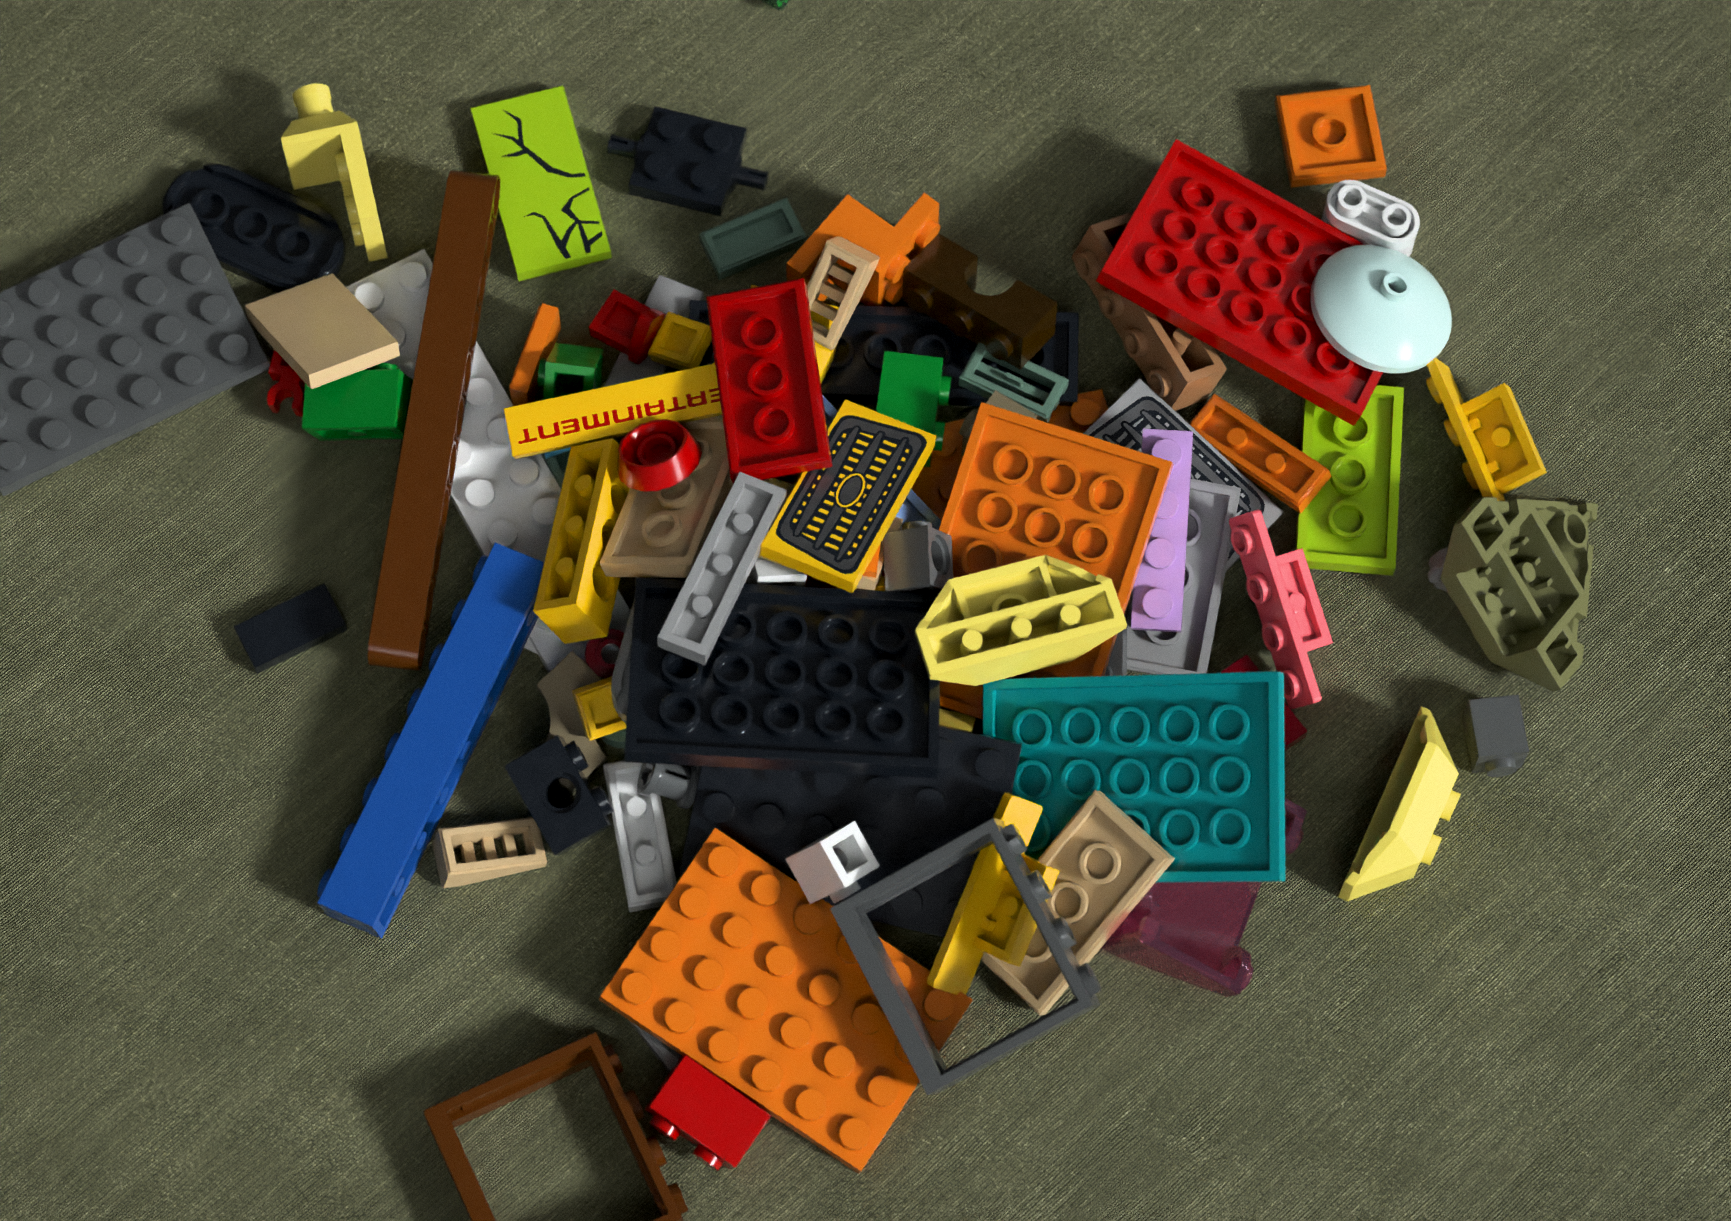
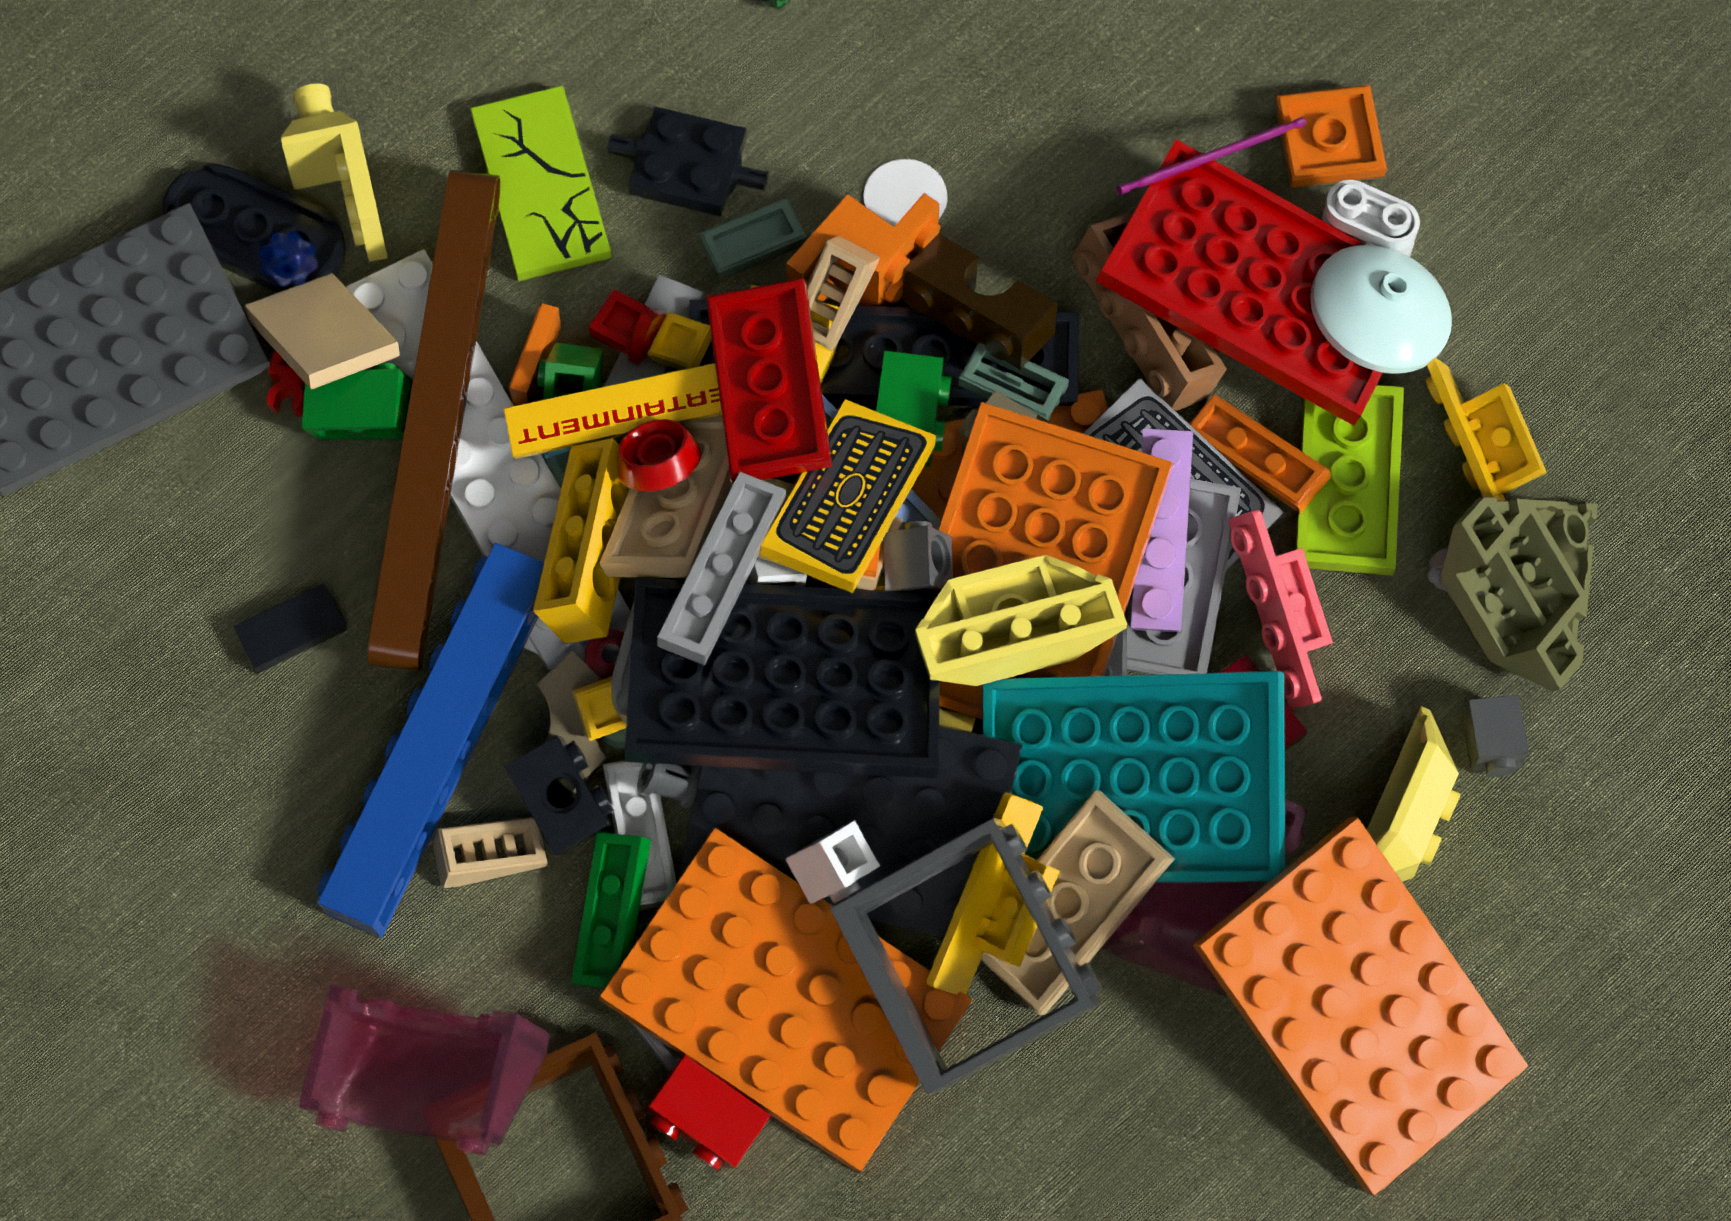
none -> clear blue plant [259,231,318,287]
none -> clear pink windscreen [299,985,551,1155]
none -> green plate [571,832,651,990]
none -> white sticker [864,159,947,227]
none -> magenta piece [1116,117,1306,195]
none -> orange plate [1192,817,1528,1196]

